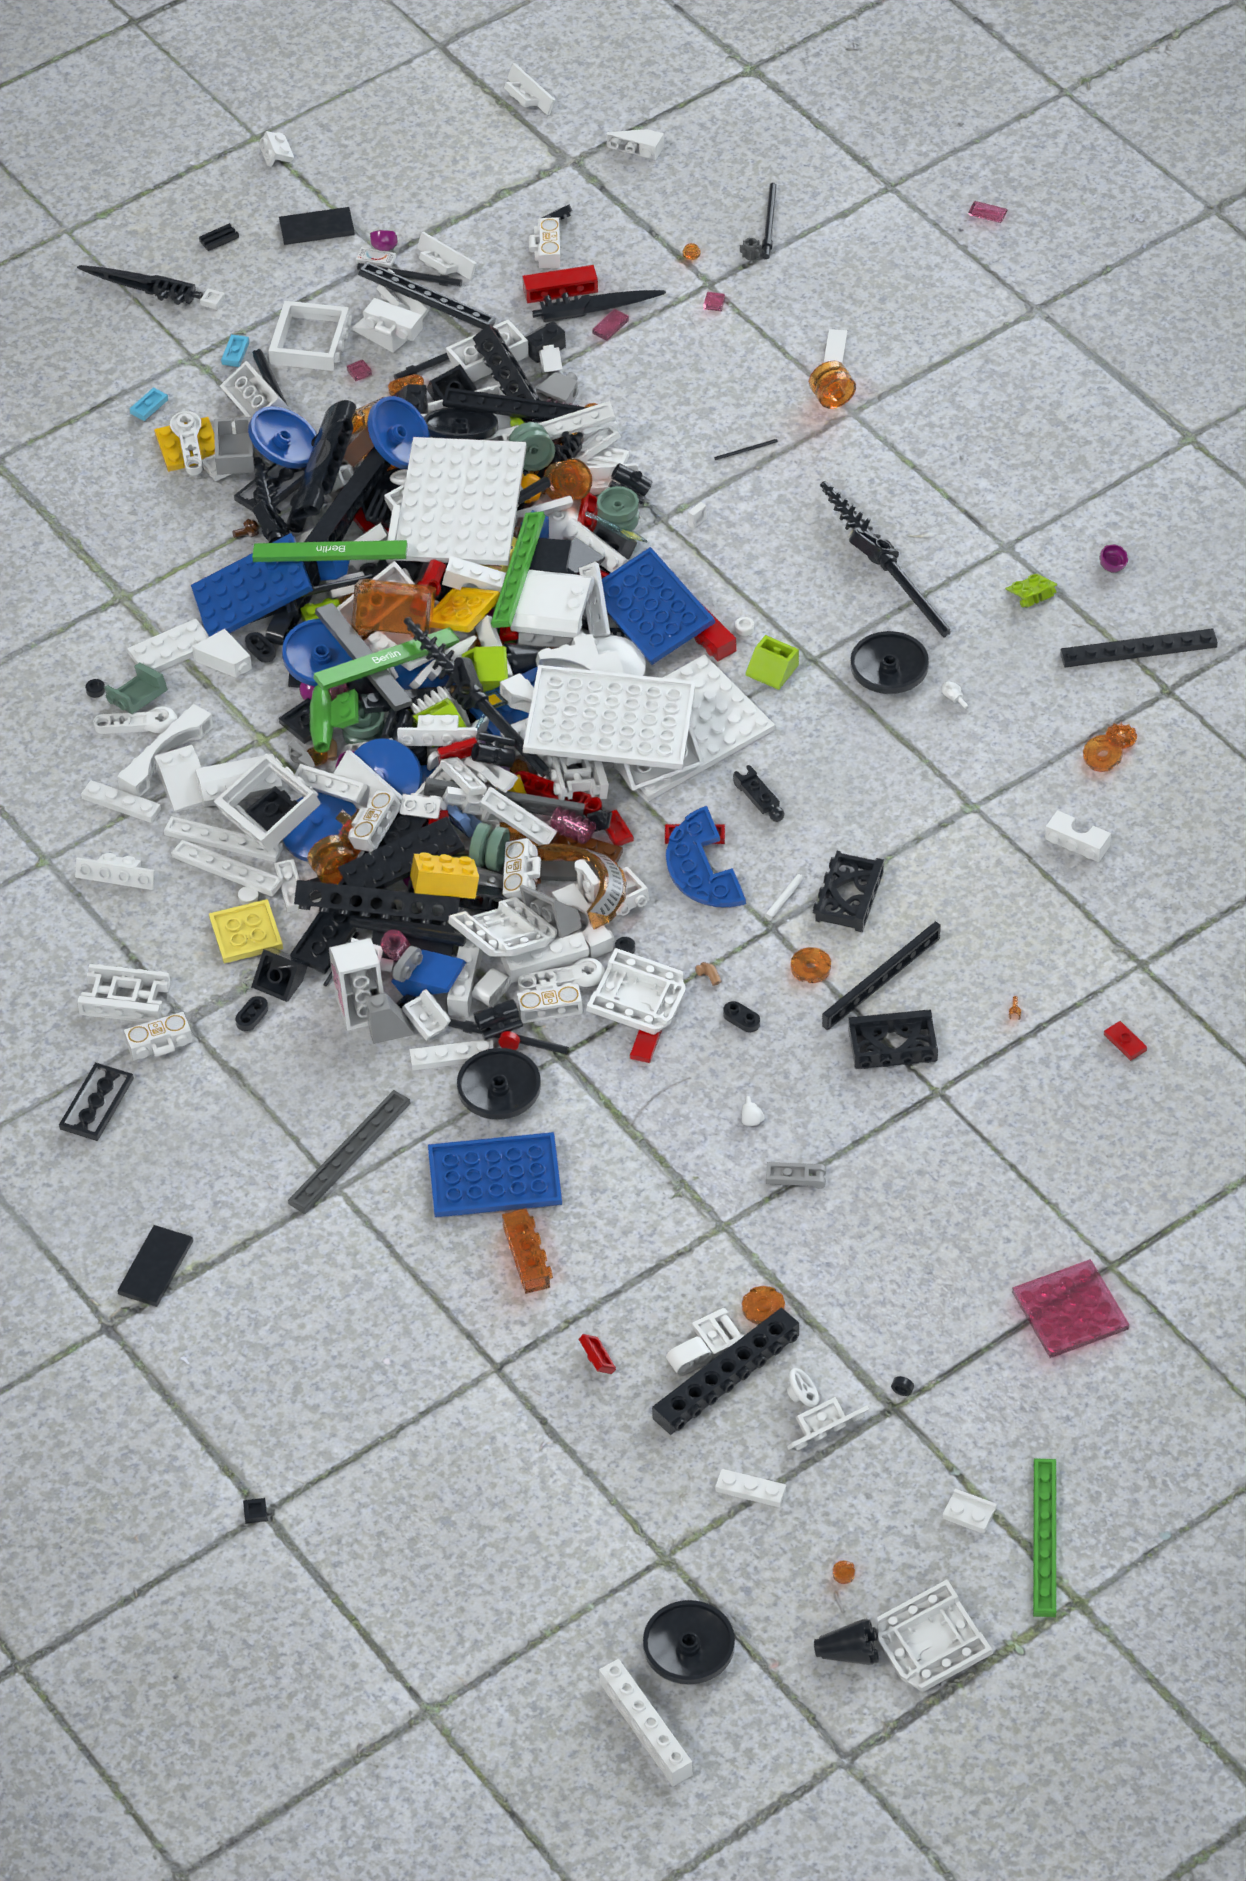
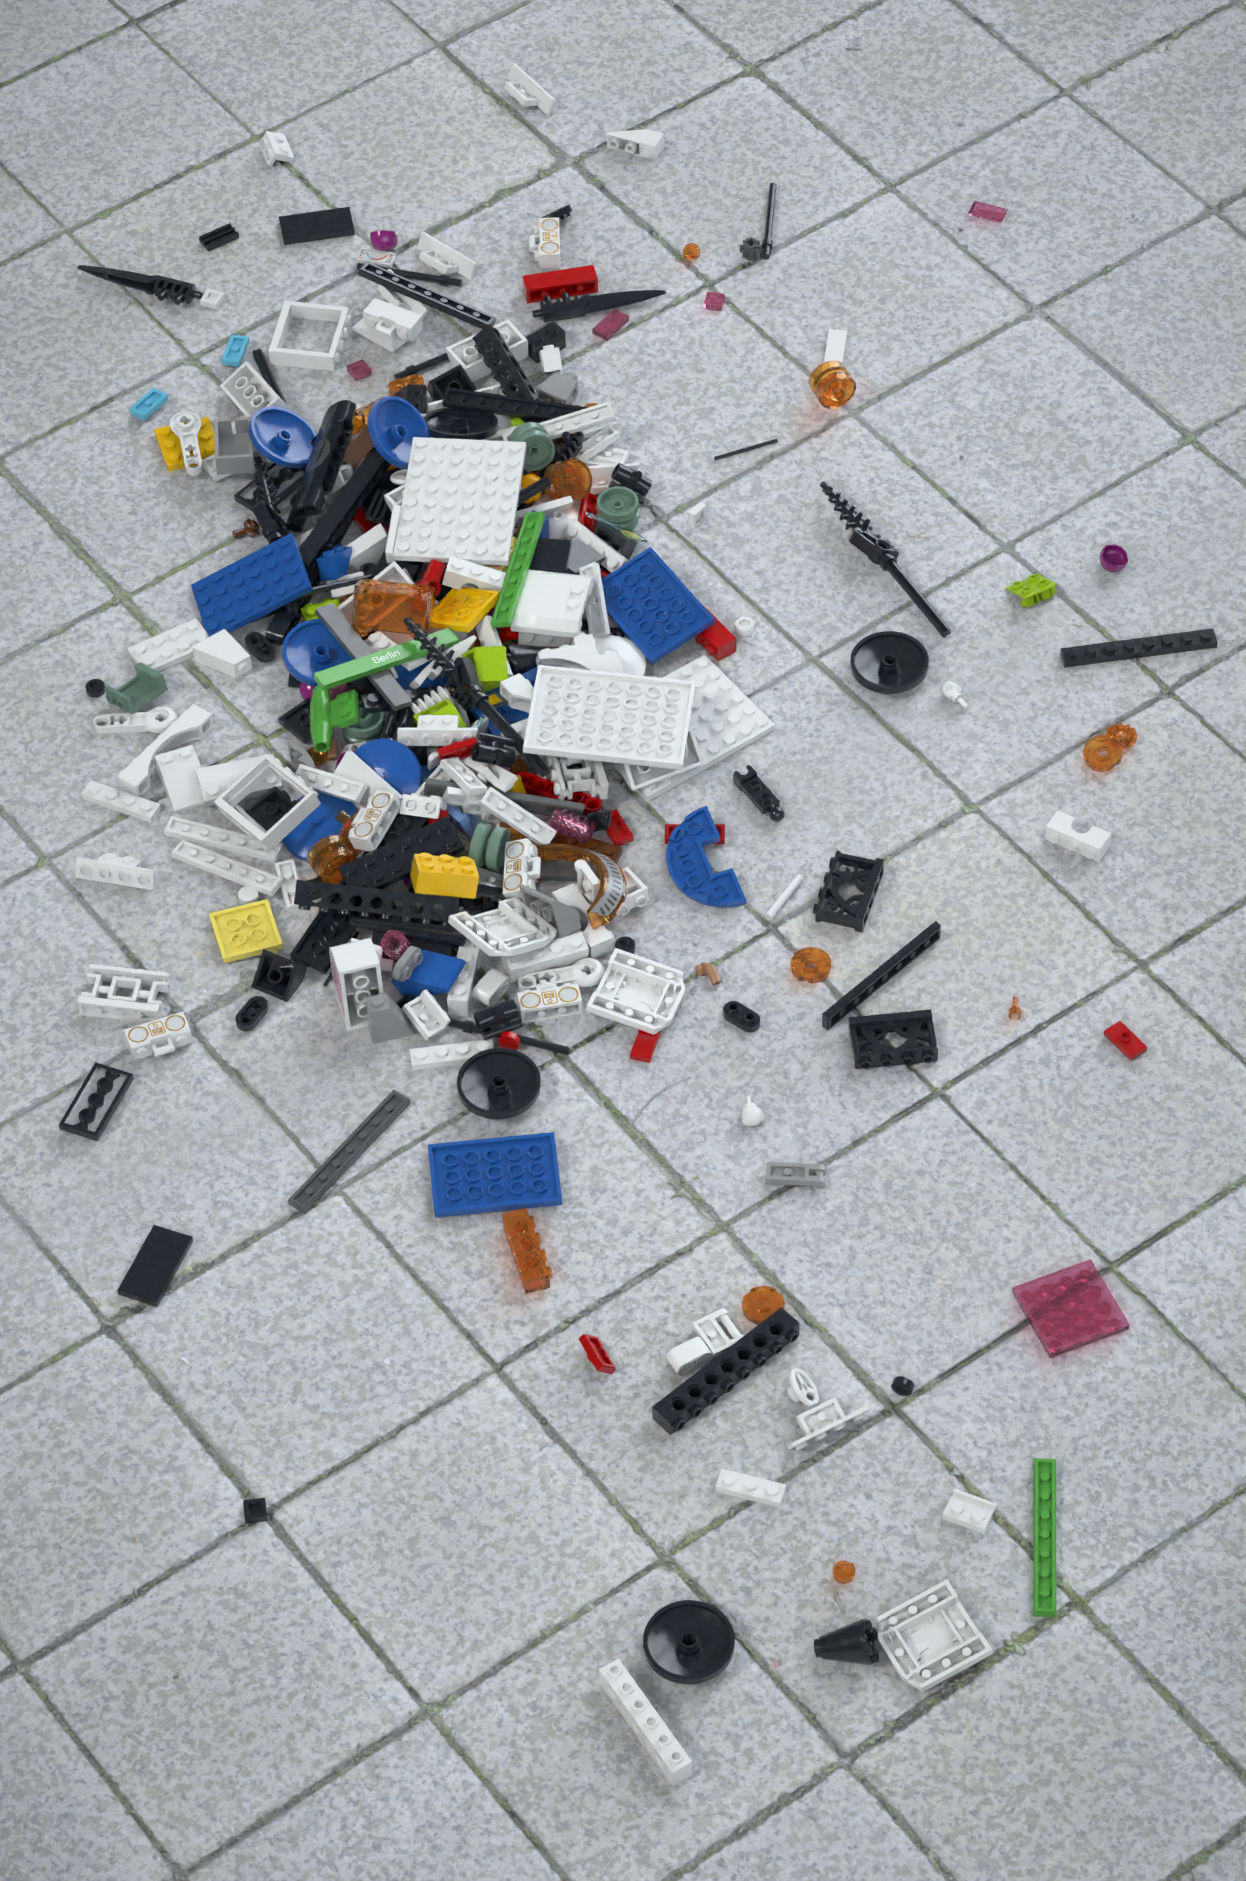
bright green tile [252,540,408,562] -> none
lime slope [745,635,799,690] -> none

